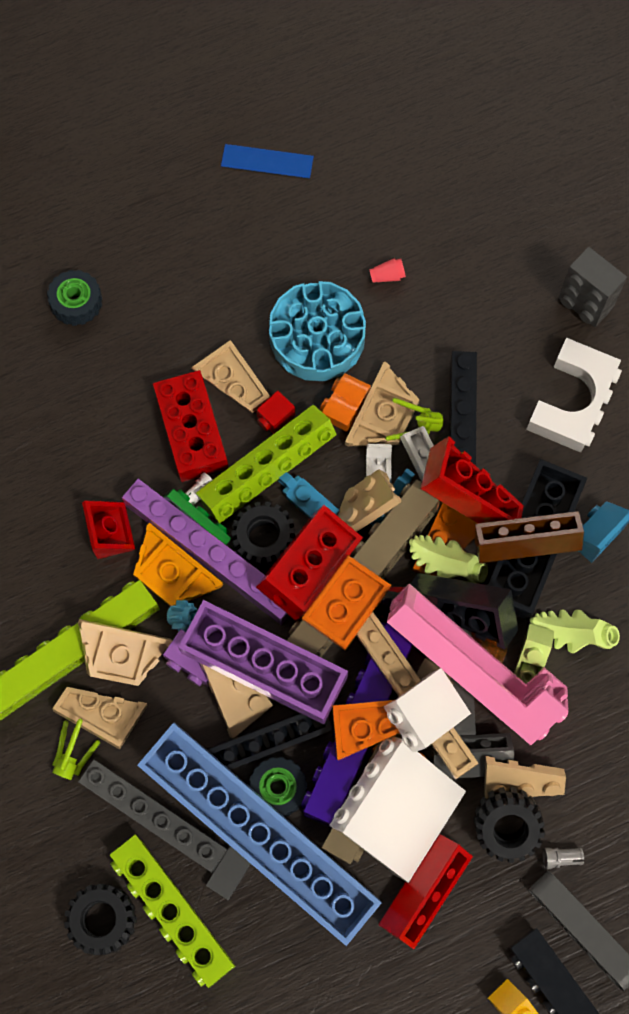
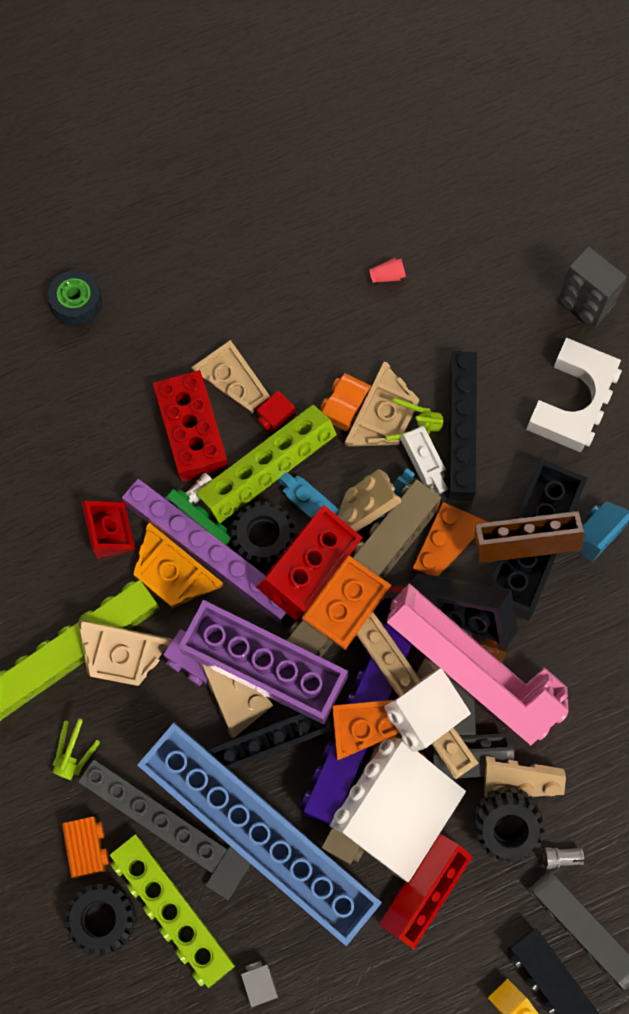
tan wing [53,687,147,750] -> none
medium azure gear [167,600,198,632] -> none
blue sticker [221,144,314,178] -> none
wheel [249,757,307,817] -> none
medium azure brick [269,281,366,381] -> none
white bracket [366,444,392,483] -> none
yellowish green plant [409,535,488,584] -> none
red wedge [420,436,524,524] -> none
yellowish green slope [514,624,554,684] -> none
yellowish green plant [530,609,620,653] -> none
none -> orange brick [62,817,109,879]
none -> light grey brick [241,961,278,1007]

